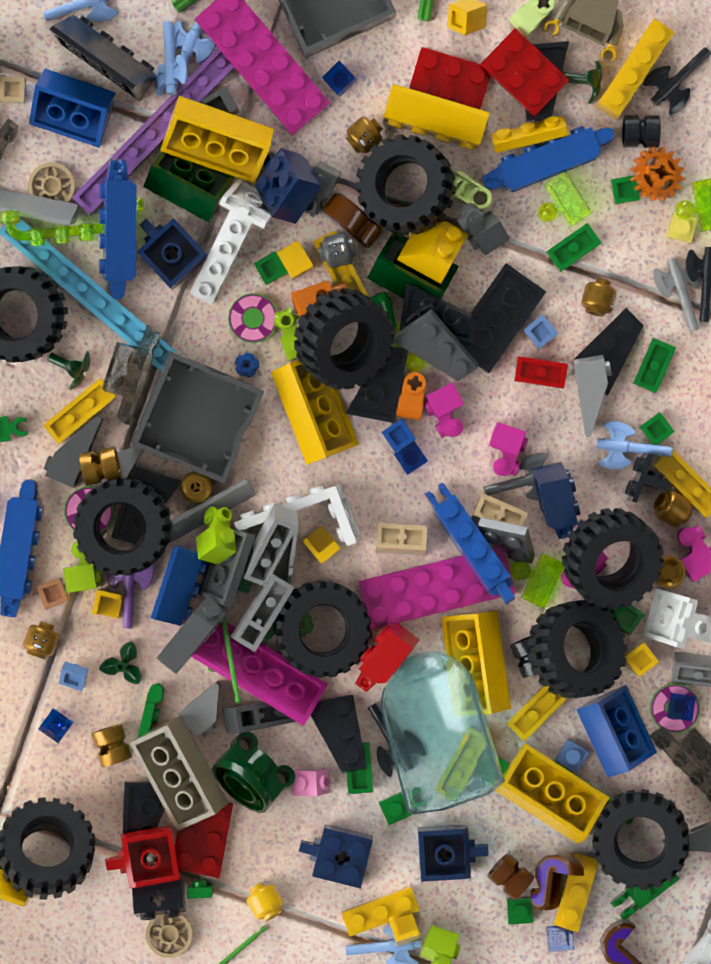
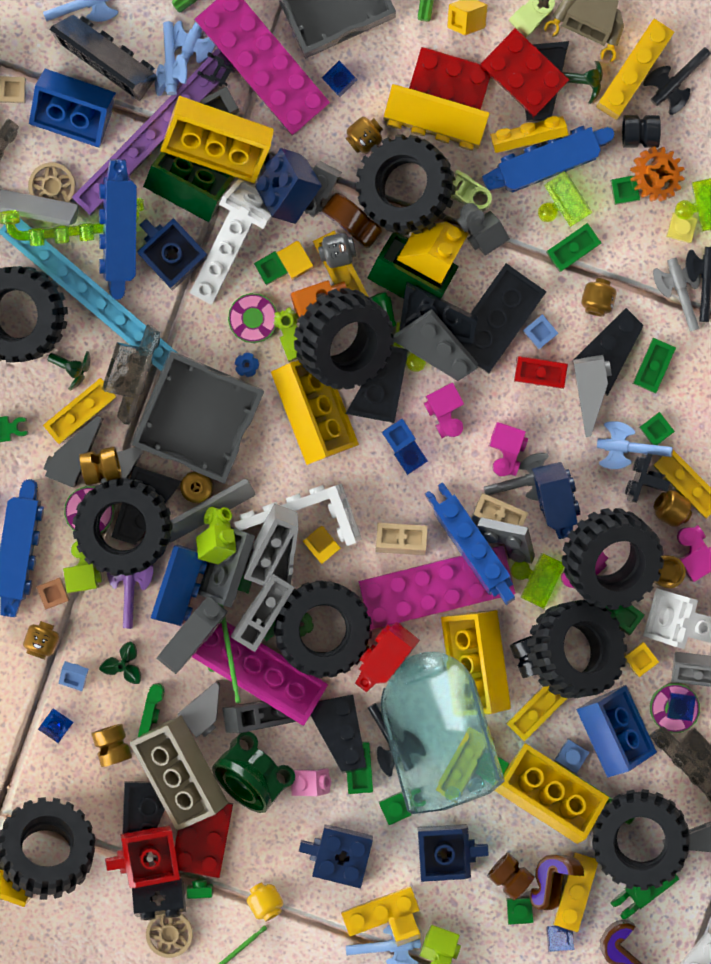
yellow panel [92,588,124,619] -> none
orange piece [396,372,426,421] -> none
none -> black piece [197,52,235,87]

